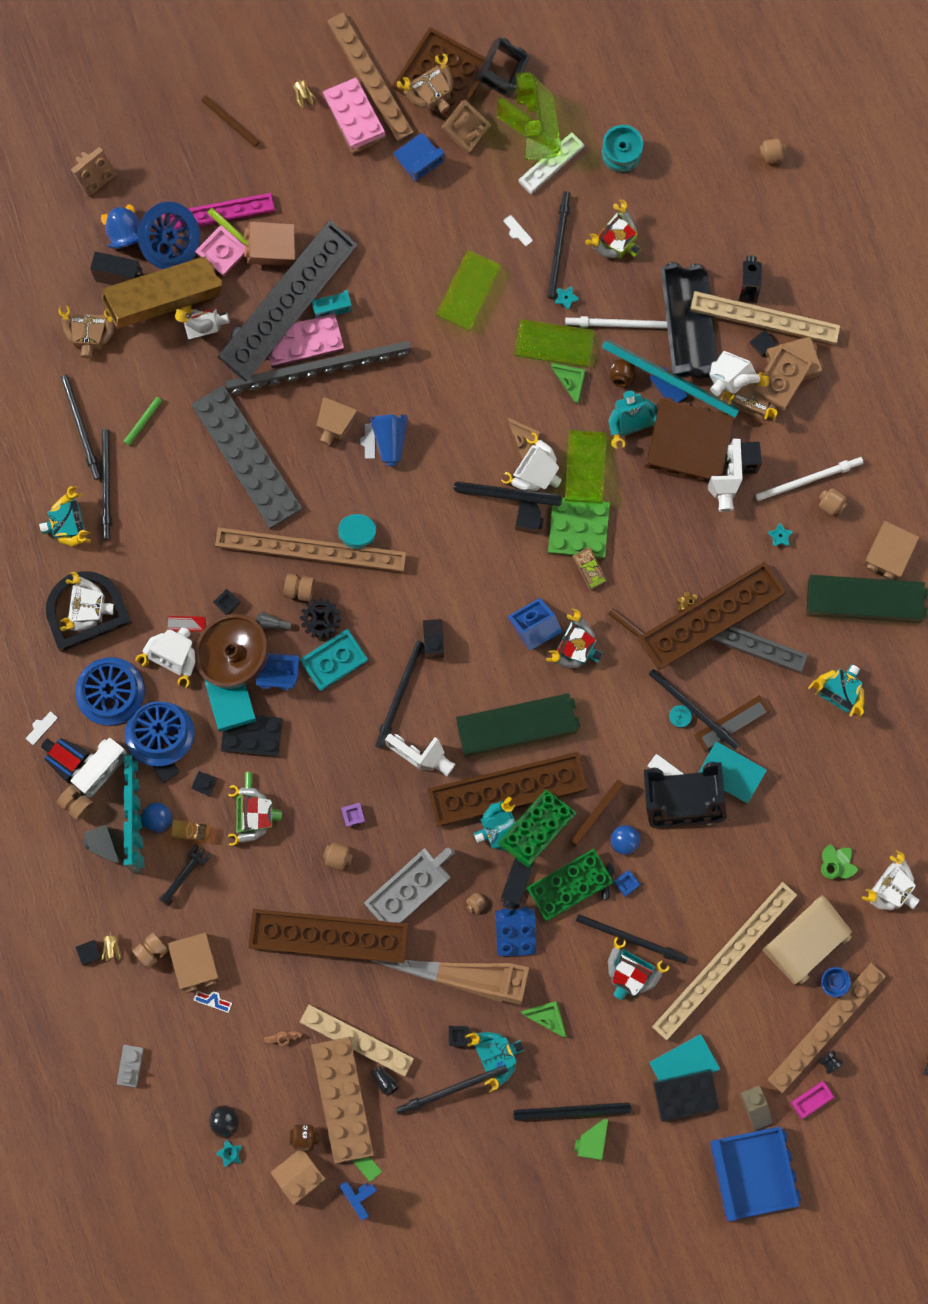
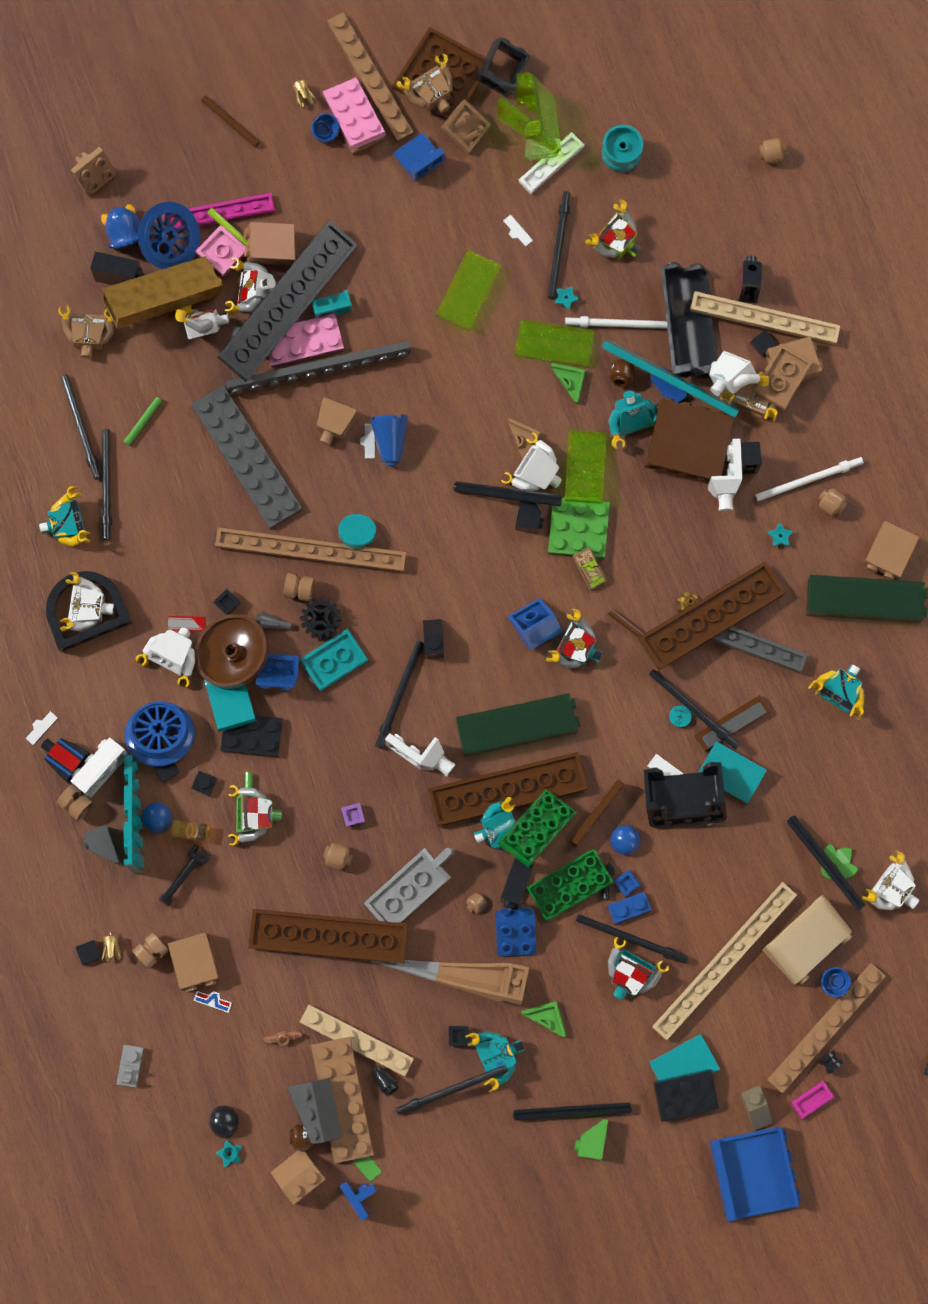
blue piece [75,657,145,726] -> none
none -> torso [225,258,276,315]
none -> dark grey wedge [287,1078,342,1144]
none -> blue hair [311,113,340,143]
none -> blue plate [607,892,651,924]
none -> black axle [787,816,865,911]

